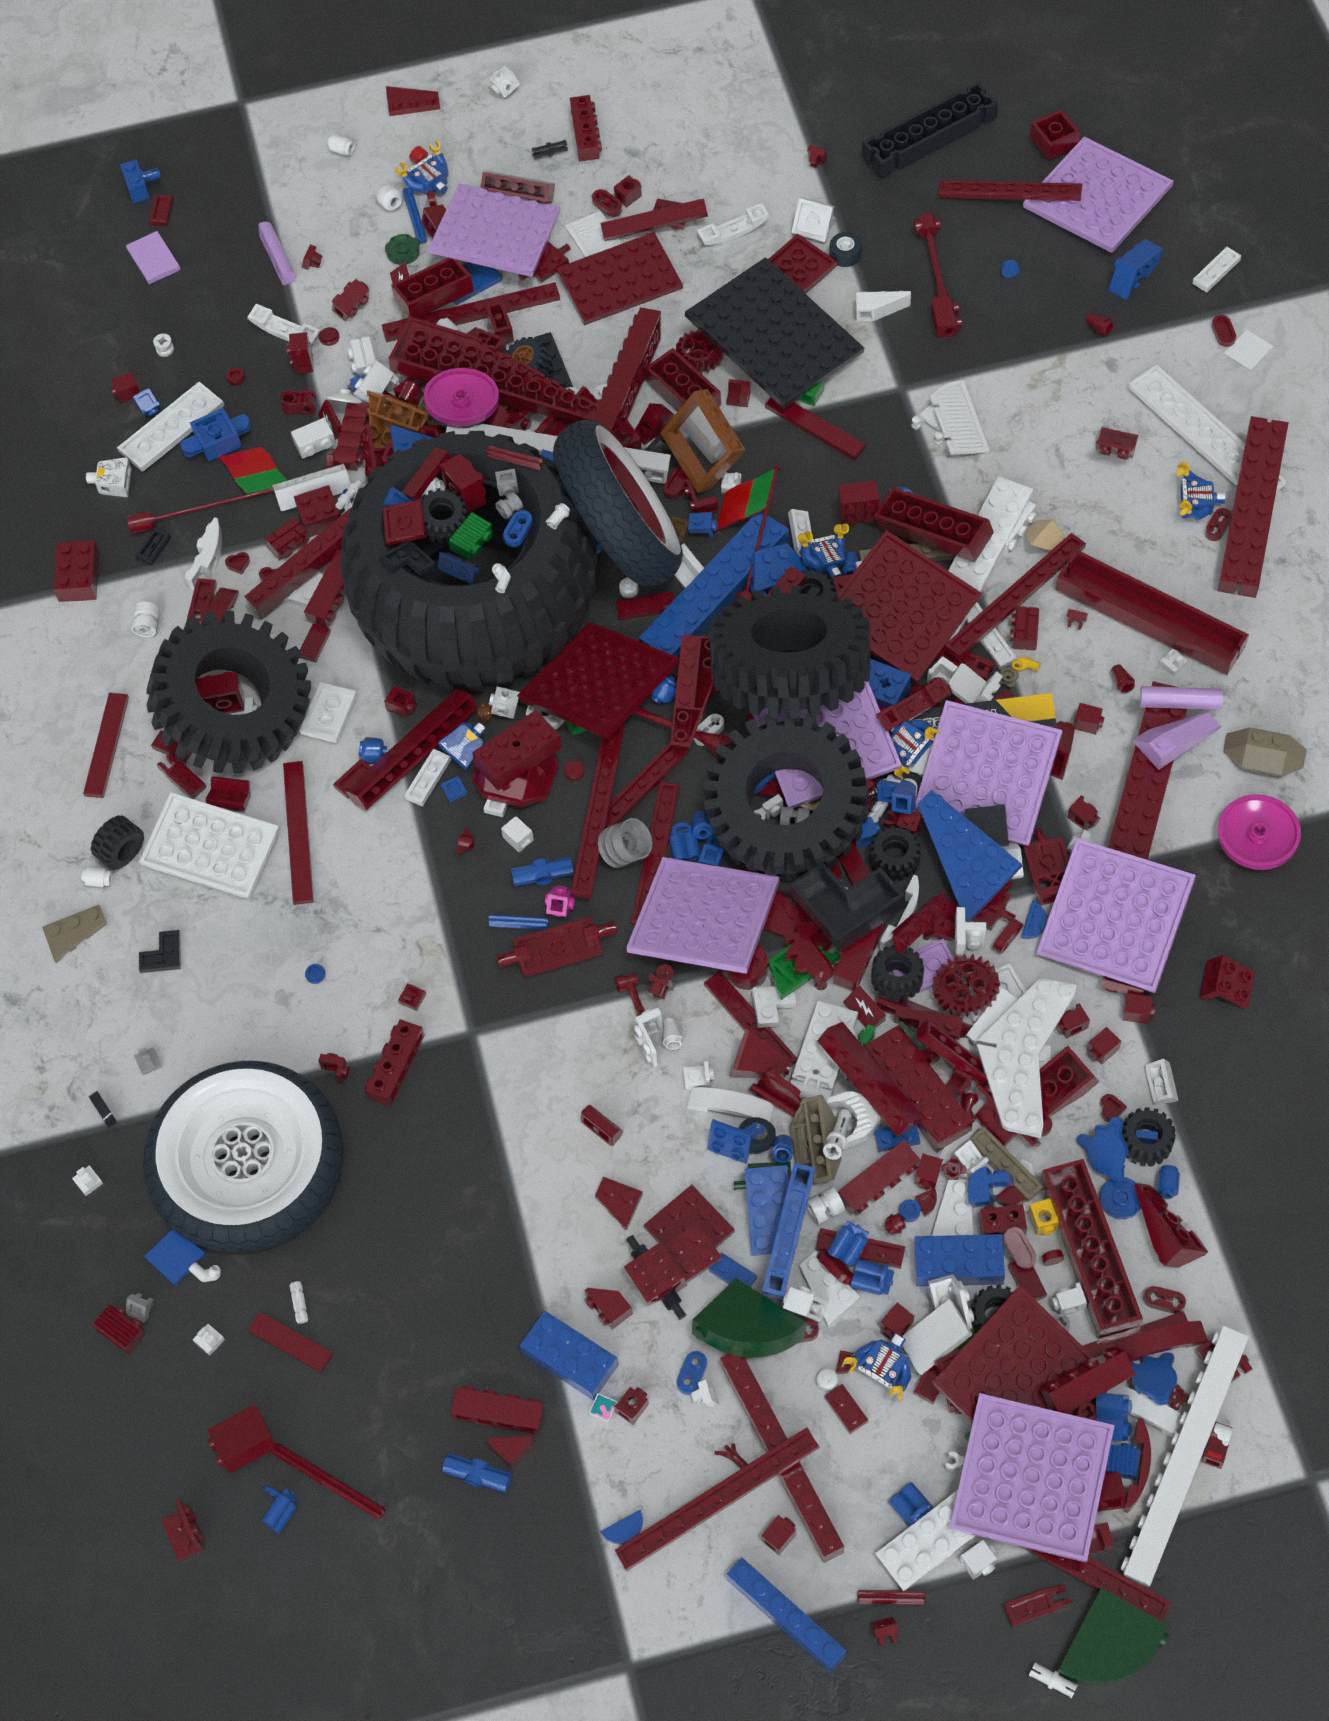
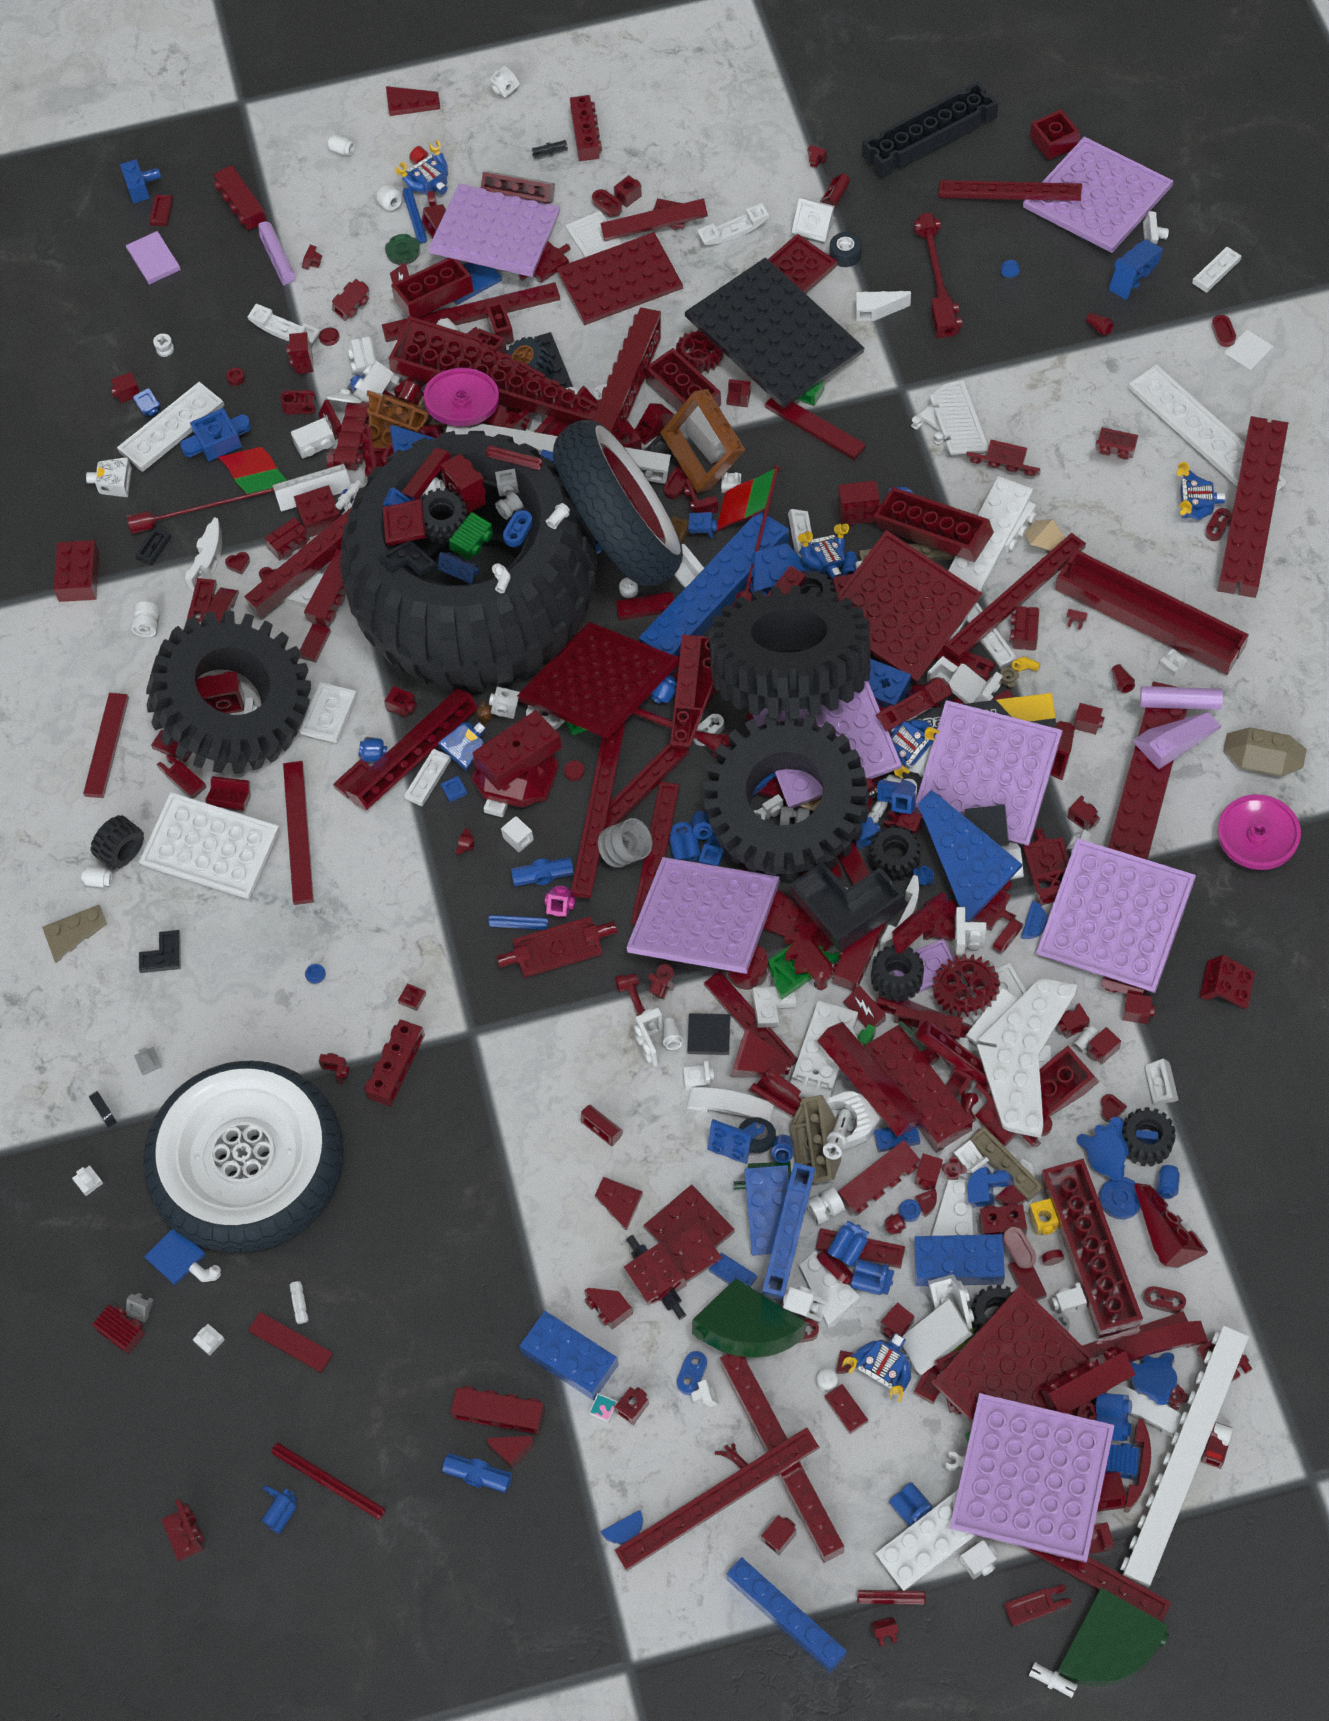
dark red brick [207,1404,277,1474] -> none
none -> dark red brick [213,165,267,231]
none -> black tile [687,1013,731,1055]
none -> dark red brick [820,173,850,209]
none -> blue plate [913,866,934,886]
none -> dark red bracket [966,440,1041,477]
none -> white pin [1072,1025,1099,1052]
none -> white tile [1143,211,1169,244]

